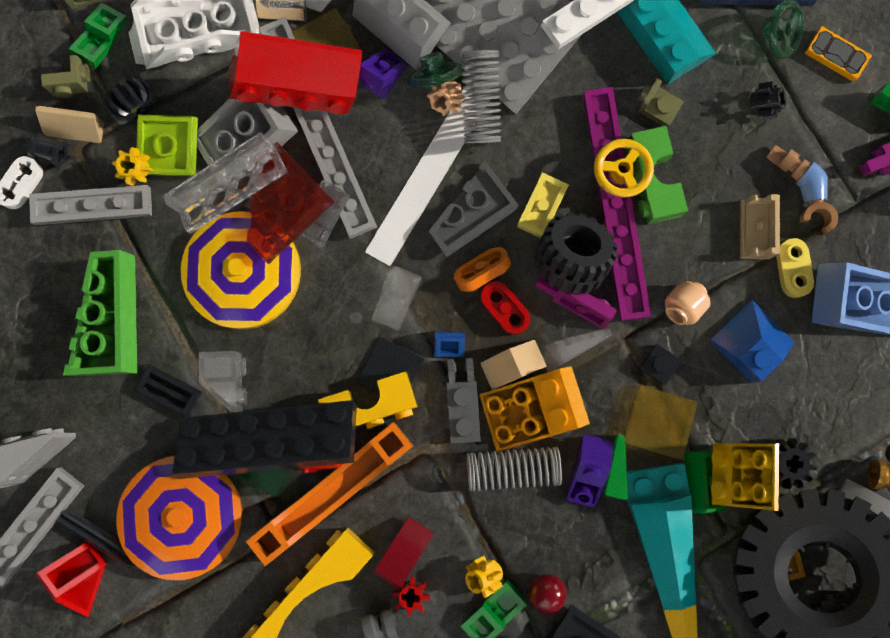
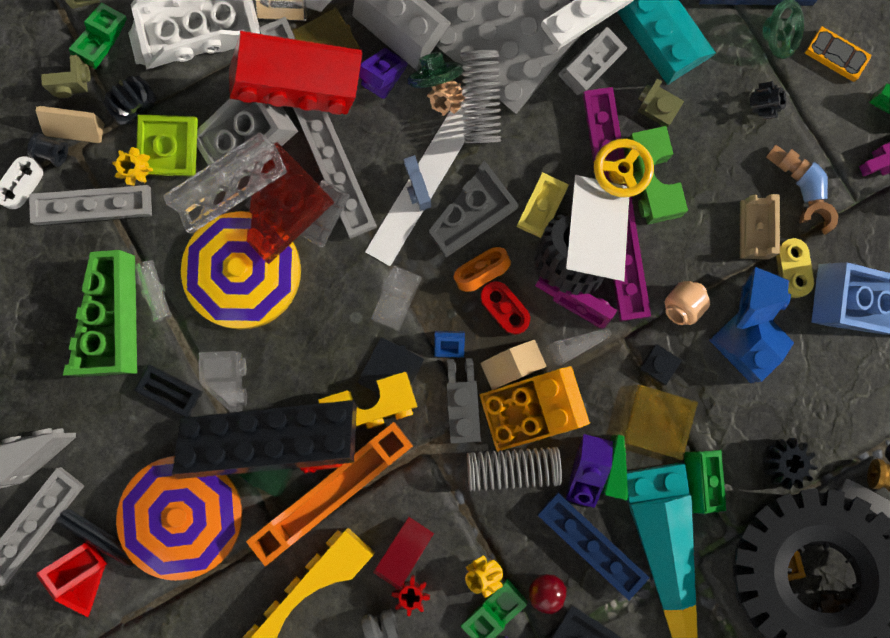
yellow slope [711,443,779,511] -> none
none -> clear pin [135,260,172,322]
none -> sand blue plate [404,155,431,211]
none -> dark blue plate [537,492,649,601]
none -> light grey hinge [558,27,627,95]
none -> white sticker [566,175,629,281]
none -> blue slope [736,267,791,329]

